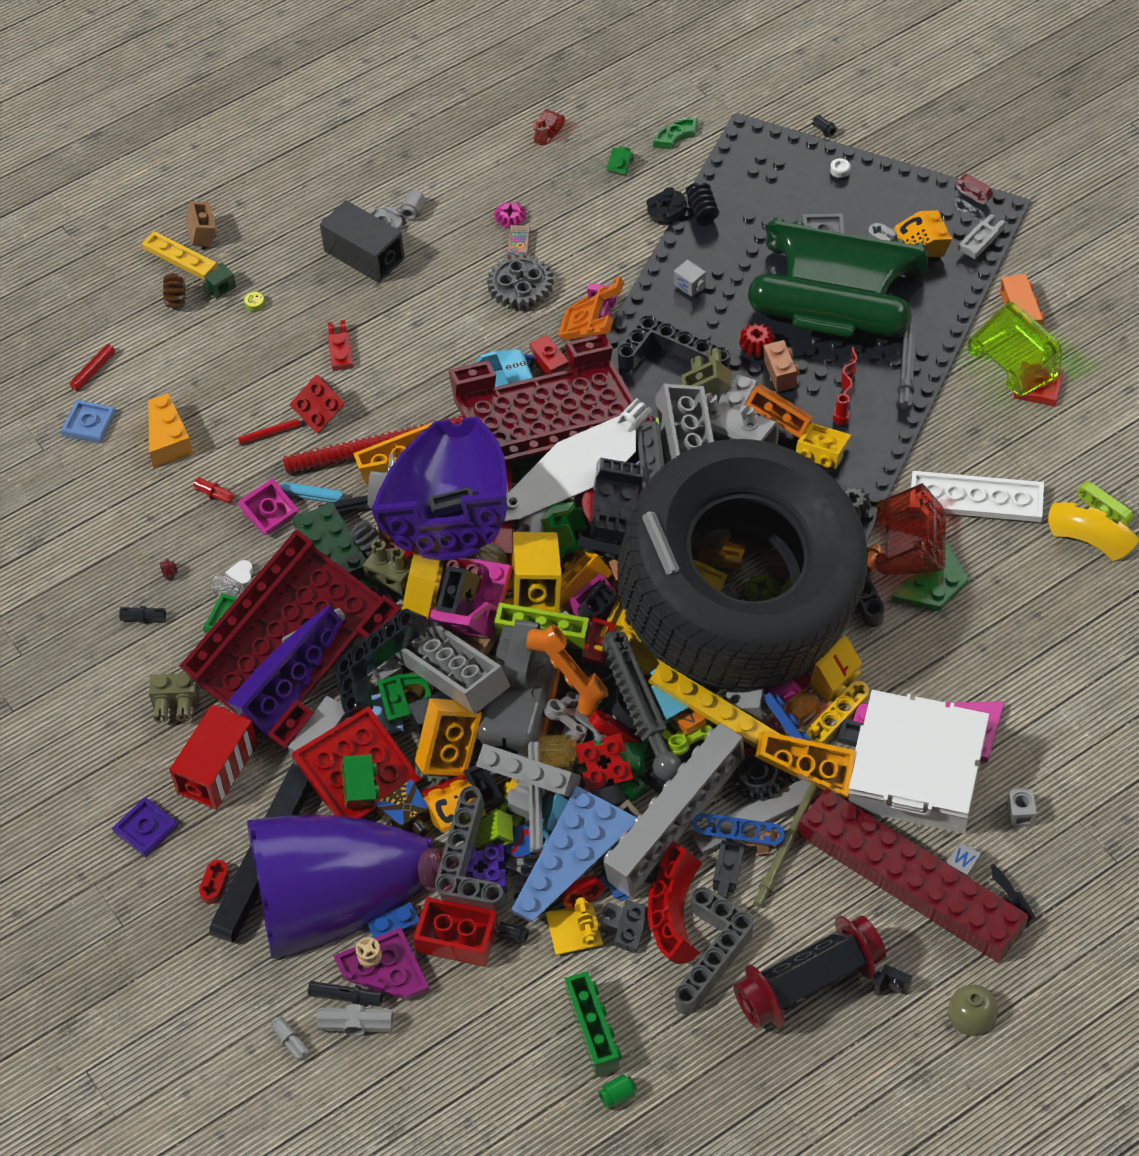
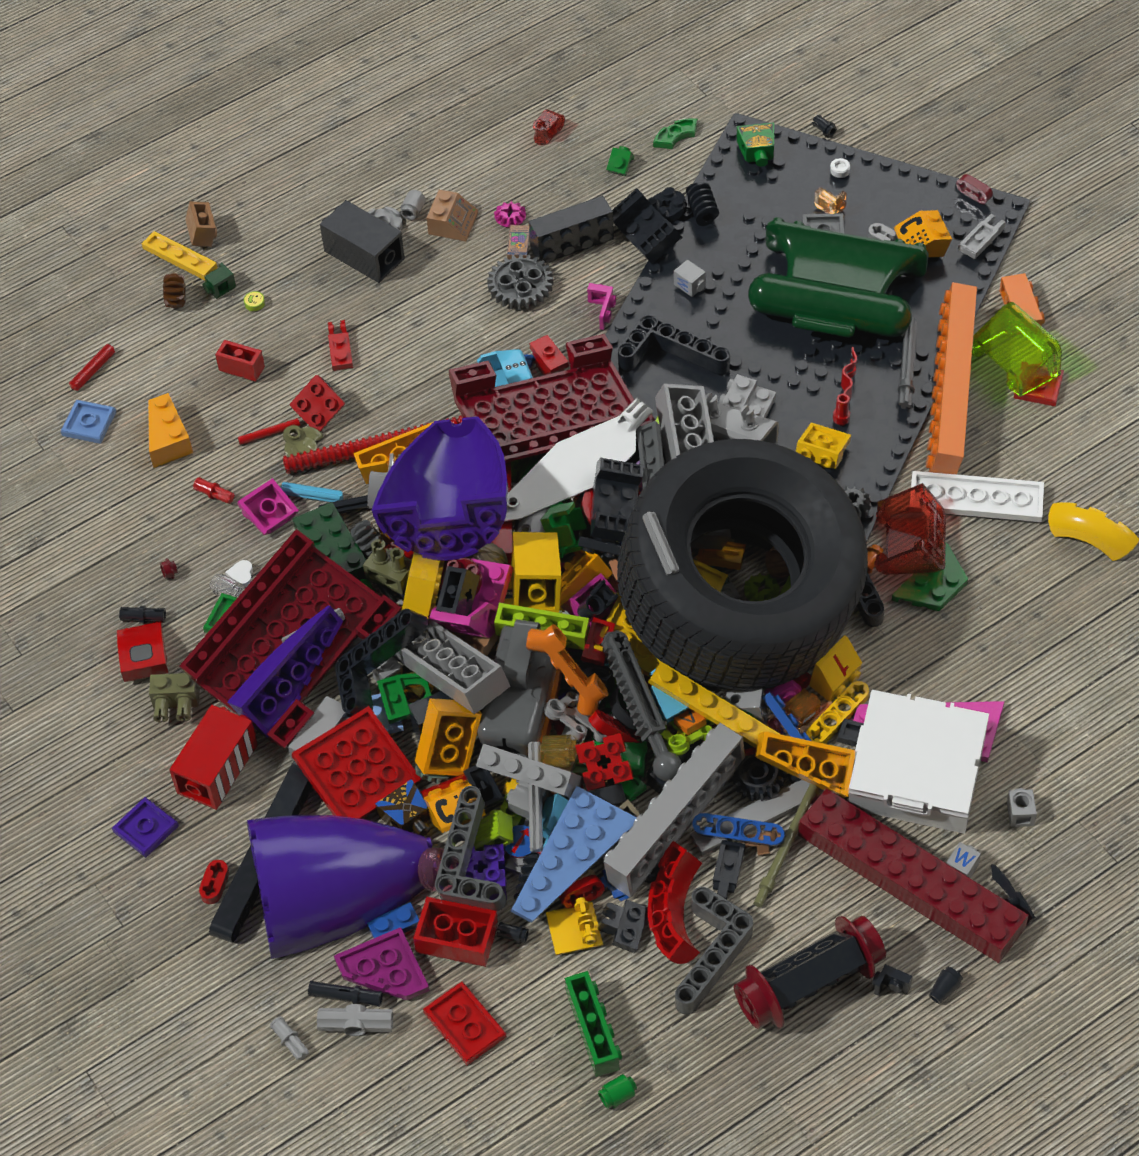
green brick [341,755,379,809] -> none
tan wheel [356,937,382,968] -> none
black tile [428,487,473,518] -> none
orange wing [558,276,624,341] -> none
olive brick [681,348,732,397] -> none
red gear [739,322,775,358] -> none
orange brick [745,383,814,438] -> none
nougat brick [764,340,800,392] -> none
olive cylinder [947,985,998,1036] -> none
lime beam [1077,481,1134,526] -> none
none -> red slope [117,621,169,682]
none -> red brick [215,340,265,381]
none -> olive plate [283,425,323,457]
none -> red tile [423,981,507,1066]
none -> medium nougat slope [426,189,478,241]
none -> black brick [529,196,614,263]
none -> black plate [612,188,683,265]
none -> green torso [737,122,774,167]
none -> clear orange bracket [814,187,847,214]
none -> orange brick [926,282,977,475]
none -> black cone [929,966,963,1004]

